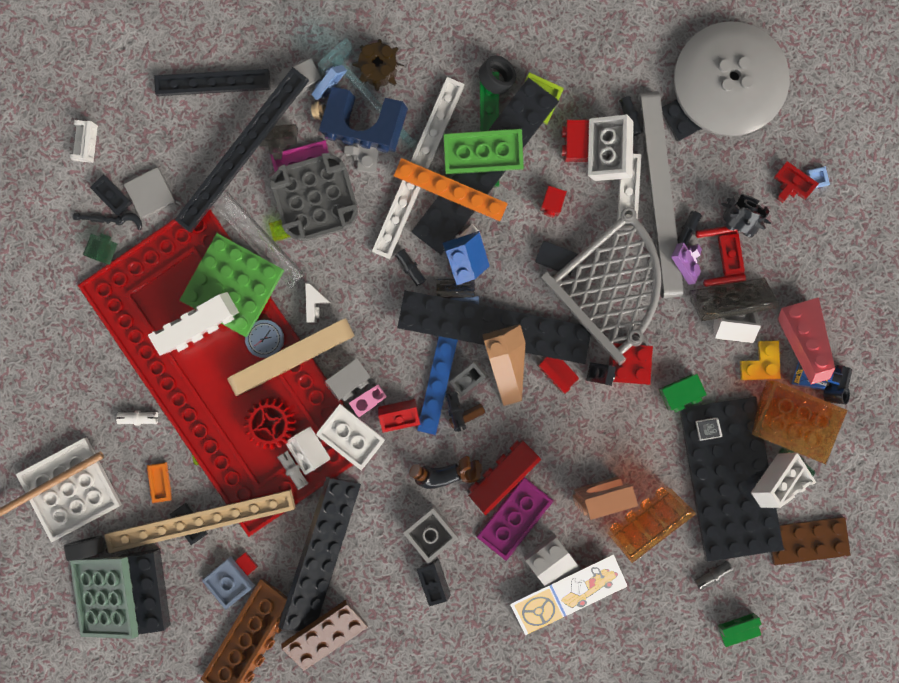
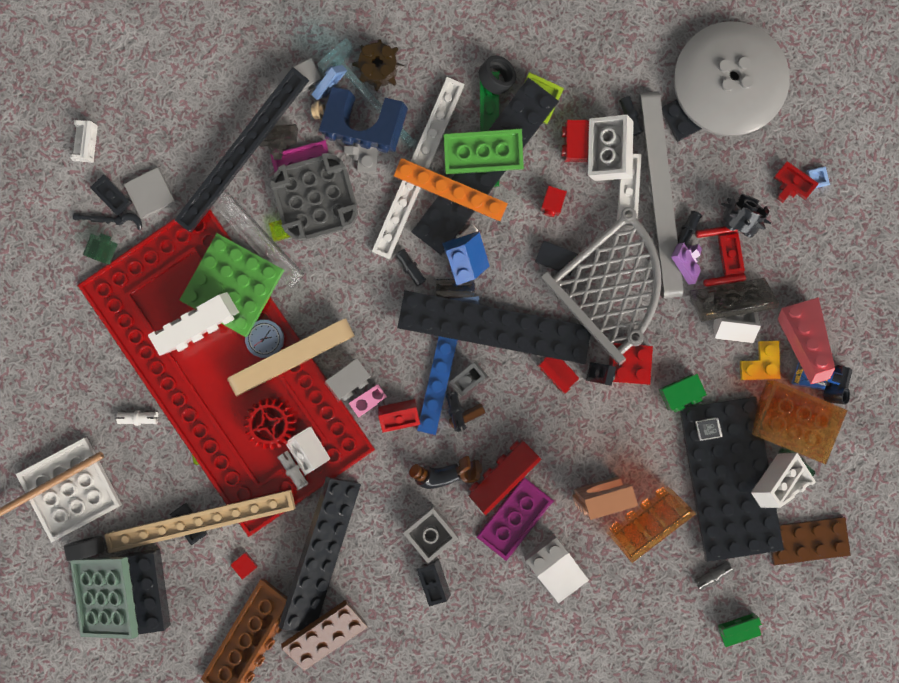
orange tile [147,462,172,503] -> none
black plate [154,69,271,96] -> none
sand blue tile [202,556,255,610] -> none
white slope [305,284,331,323] -> none
white plate [316,404,386,471] -> none
medium nougat wedge [483,324,525,406] -> none
sticker [510,555,627,635] -> none

